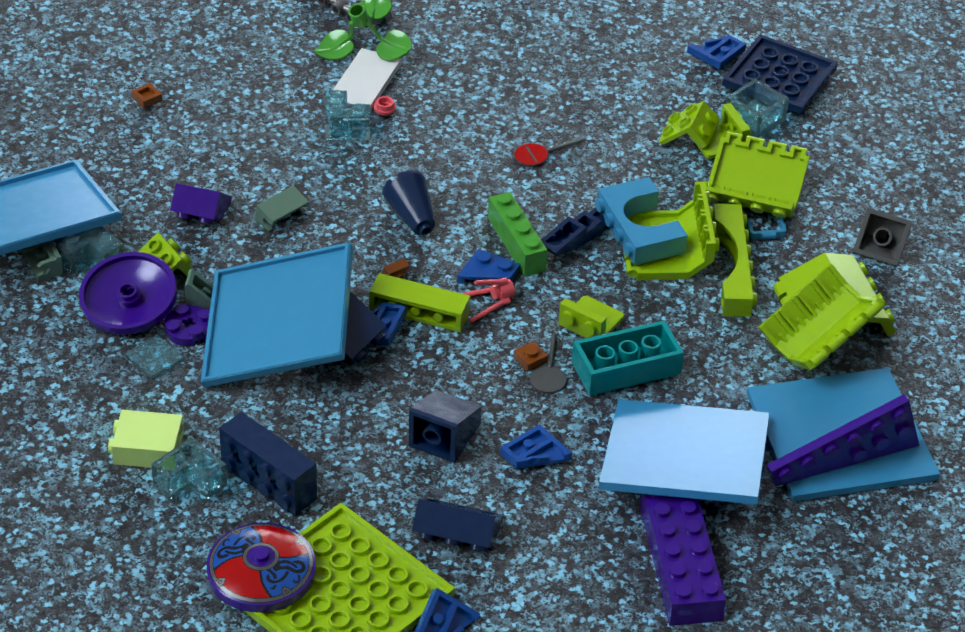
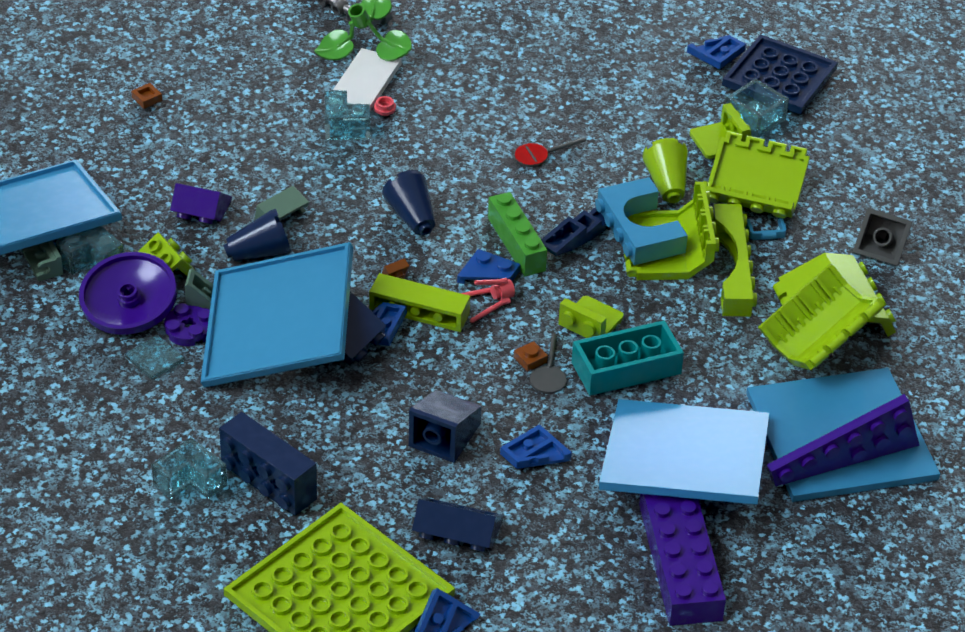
yellowish green brick [108,410,184,470] -> none
dish [207,523,316,612] -> none
lime bracket [659,101,720,149] -> none
none -> dark blue cone [223,209,292,261]
none -> lime cone [642,138,688,203]

